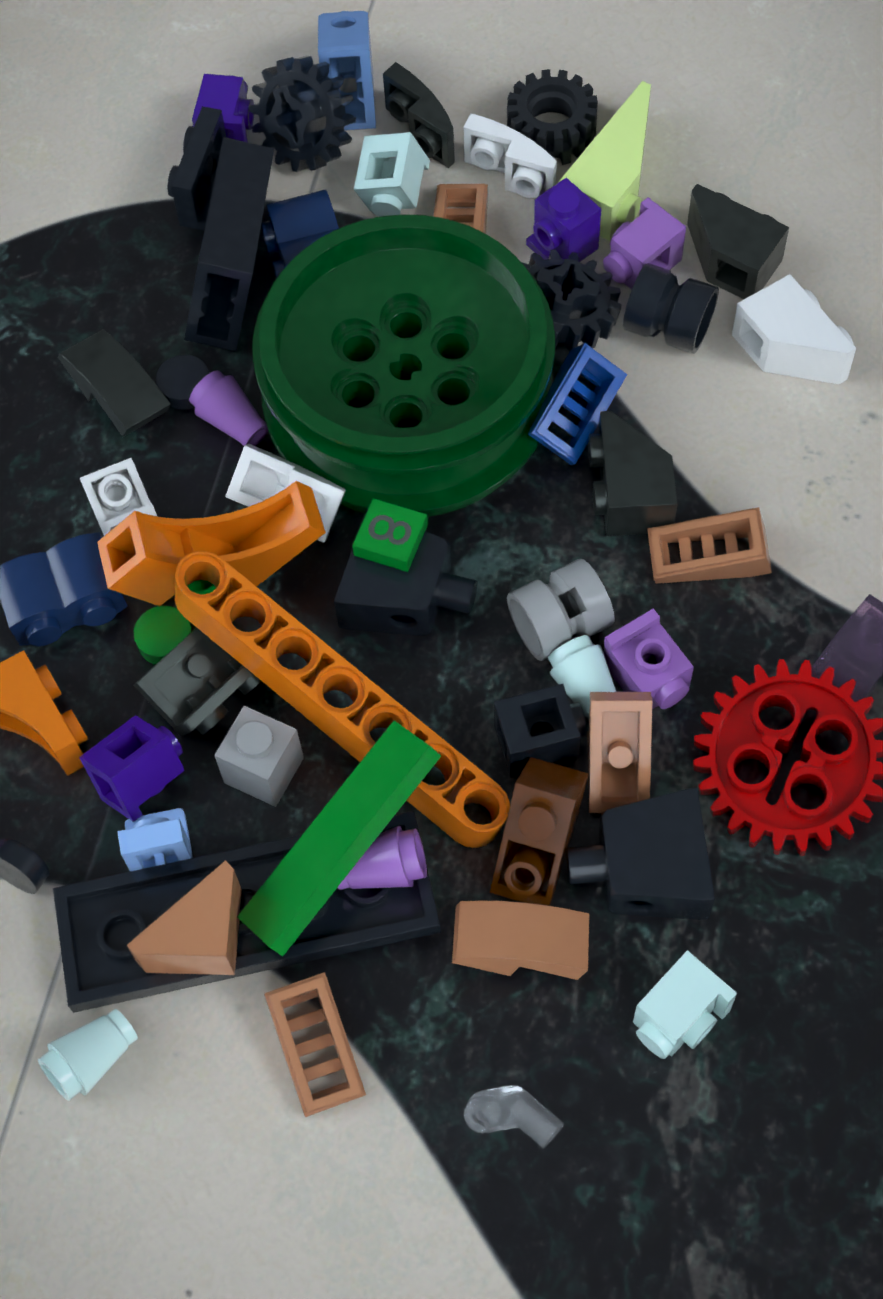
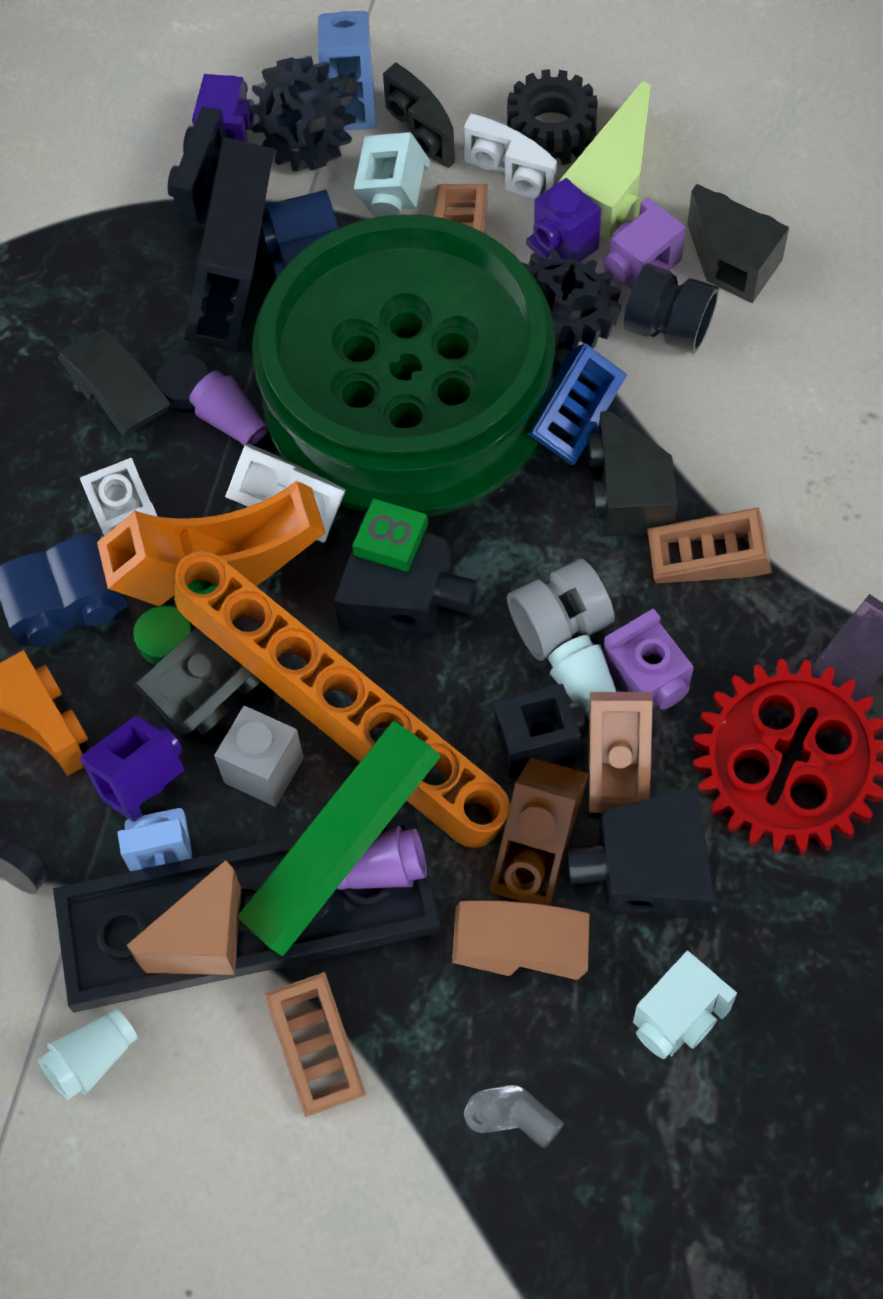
white slope [732,274,856,384] -> none

